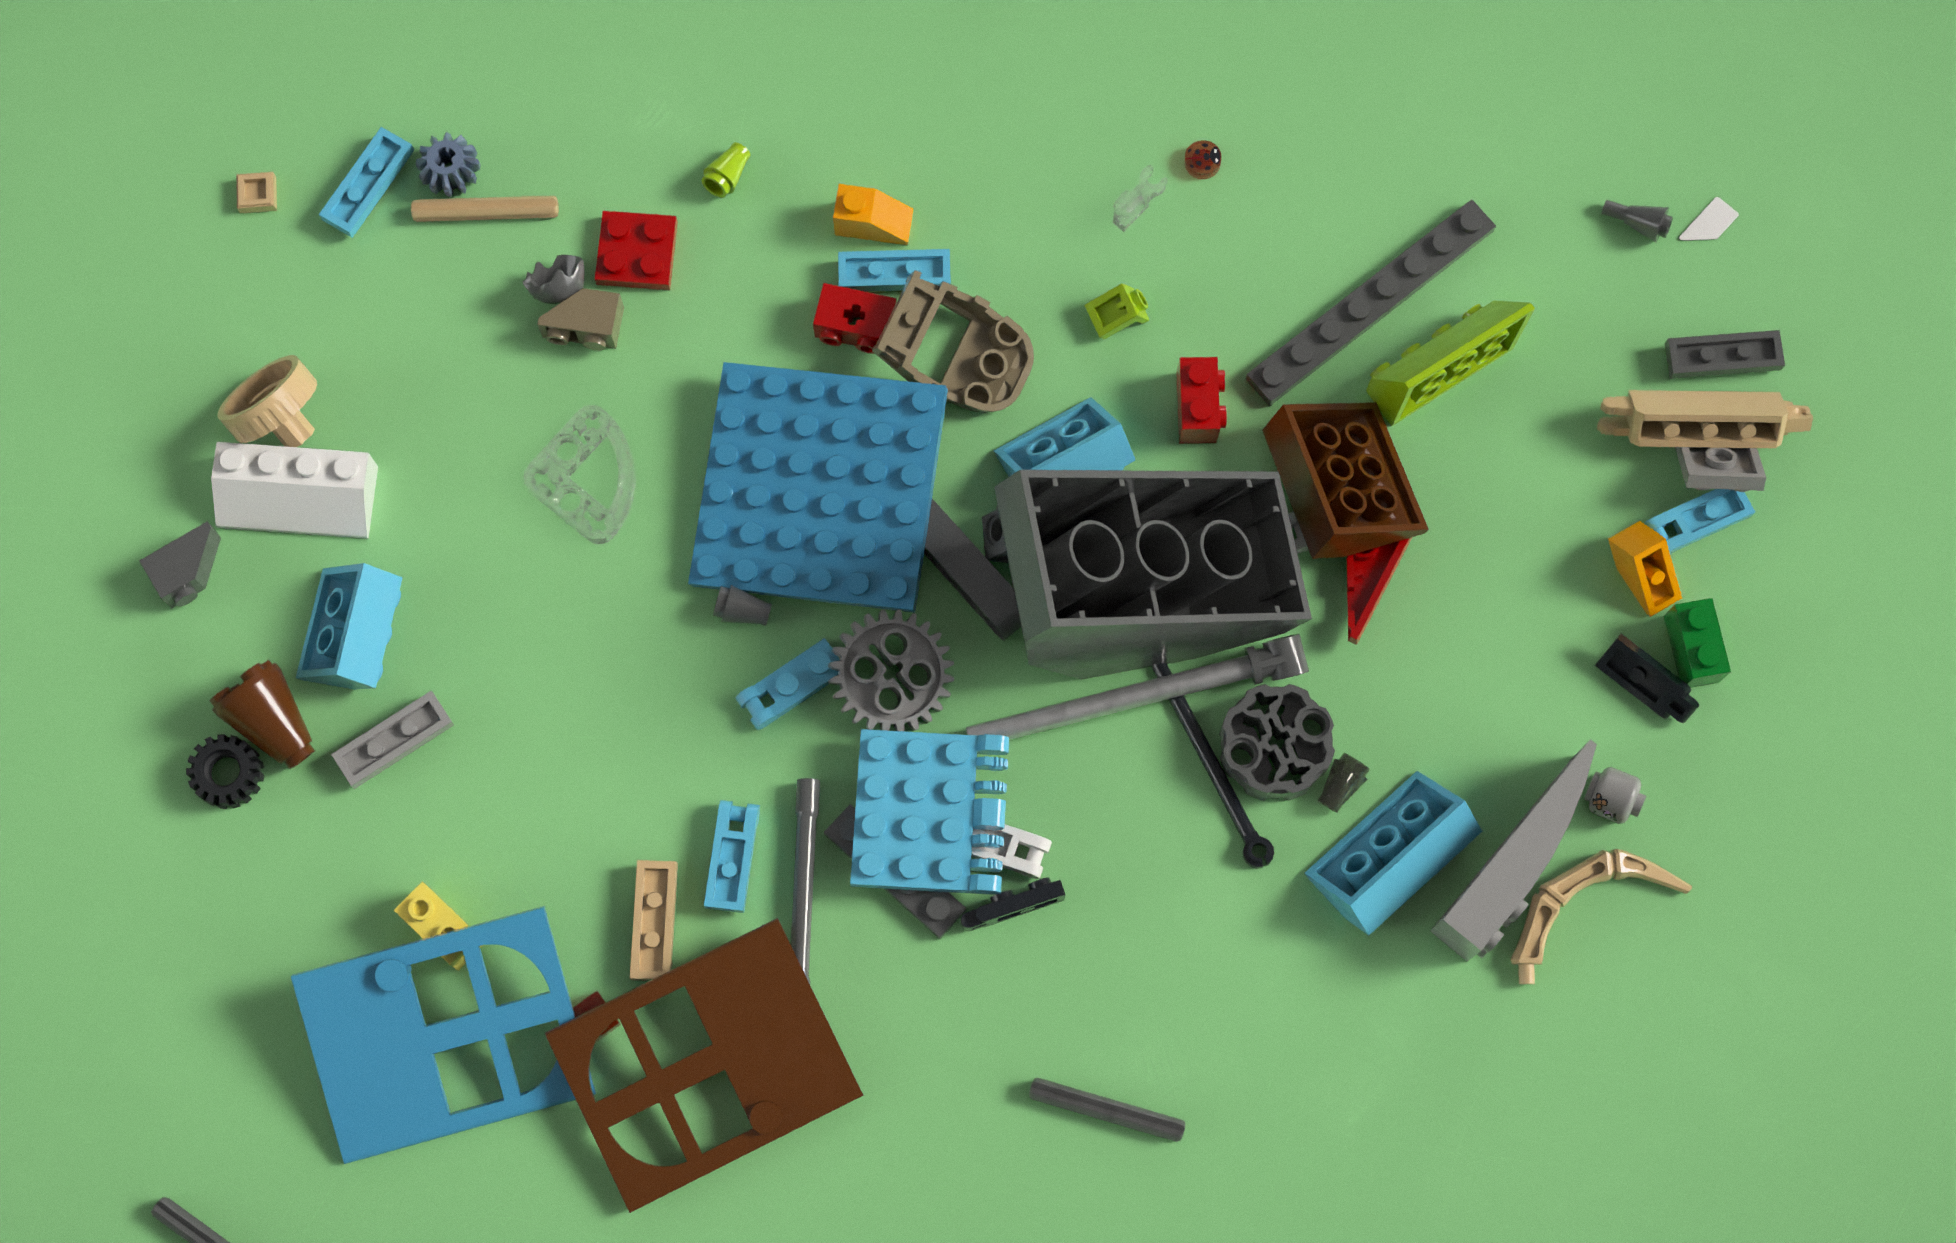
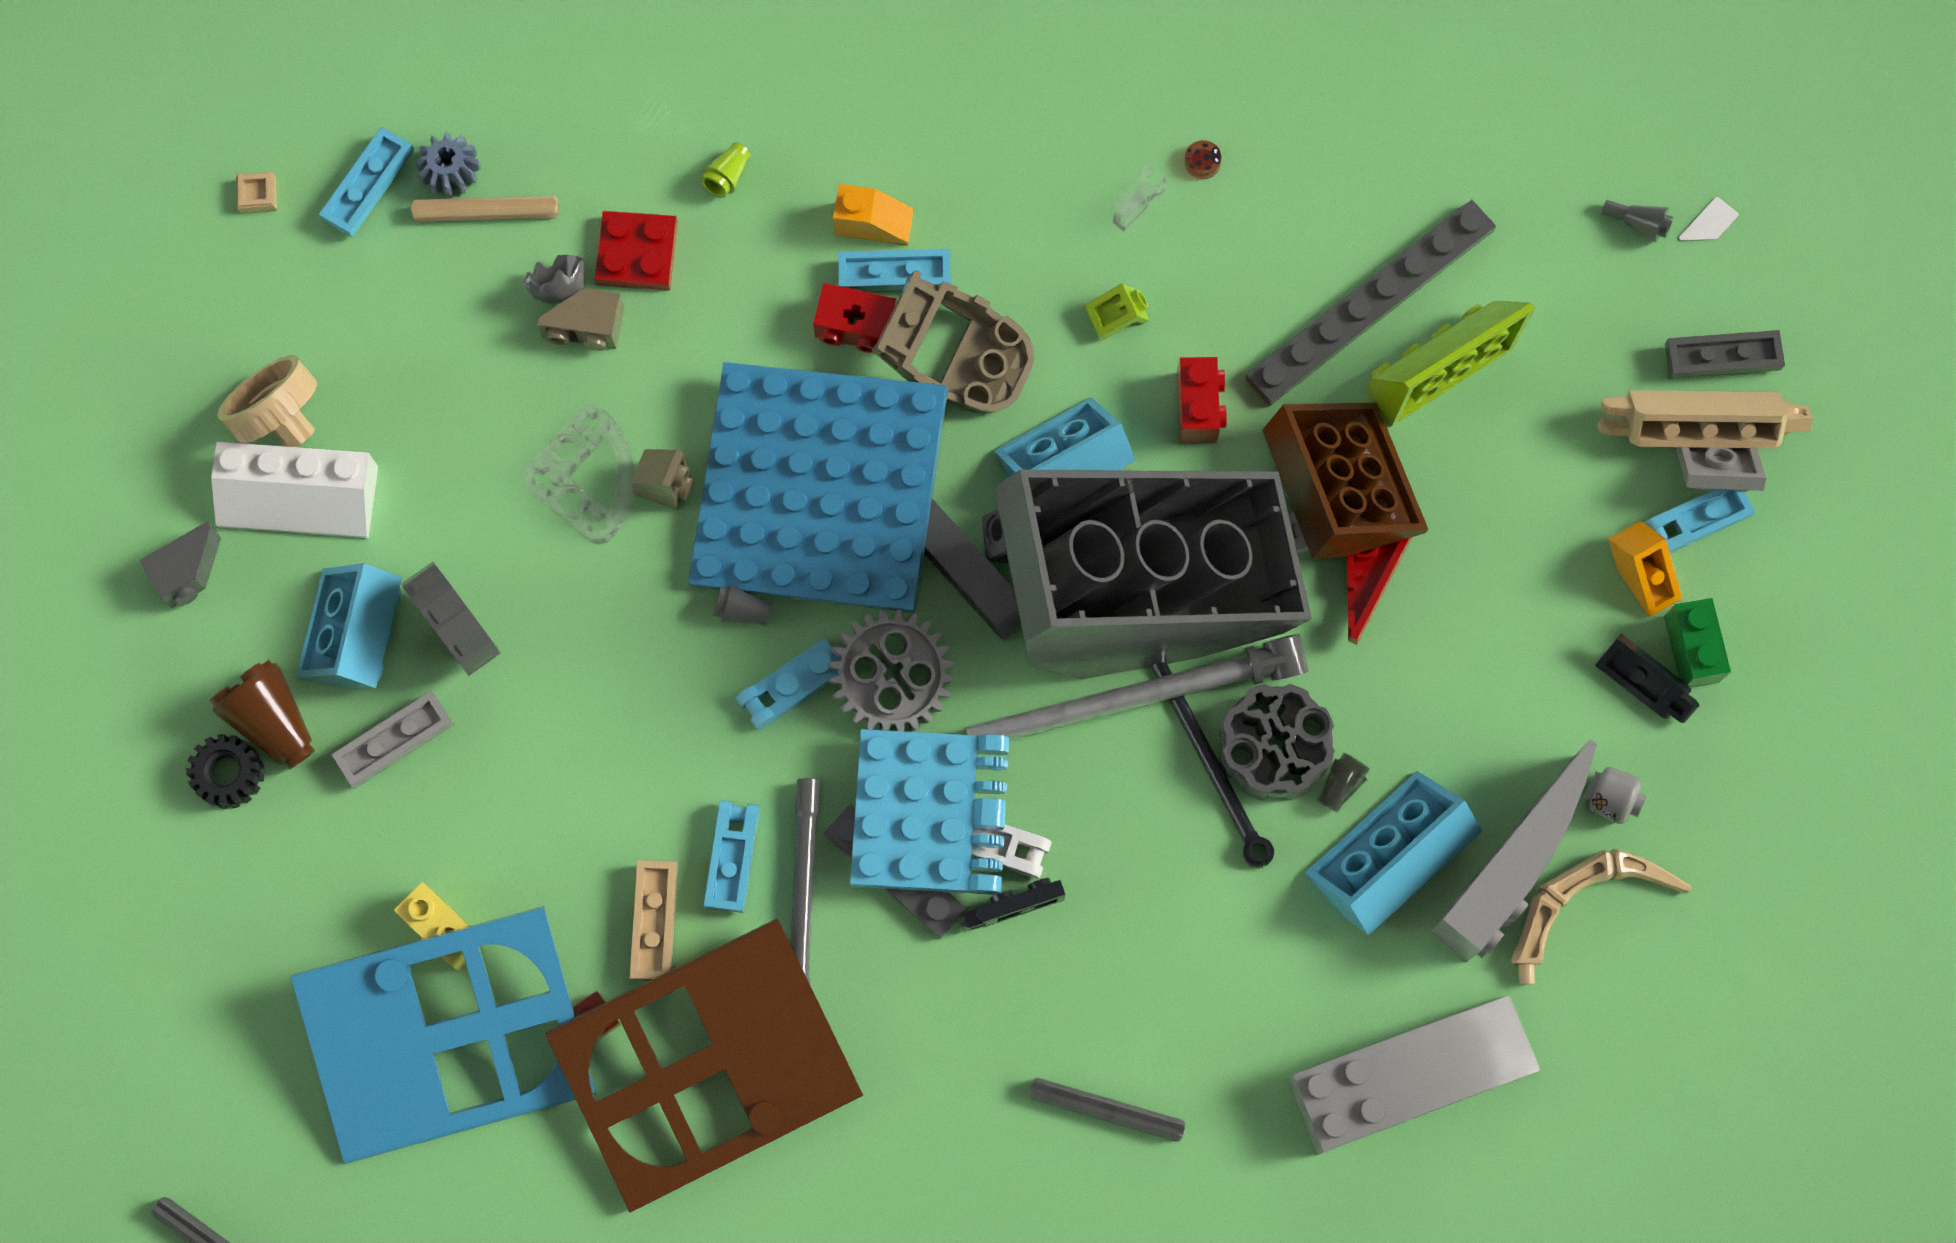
none -> dark grey connector [401,561,501,676]
none -> dark tan slope [630,449,693,510]
none -> light grey slope [1288,995,1540,1155]

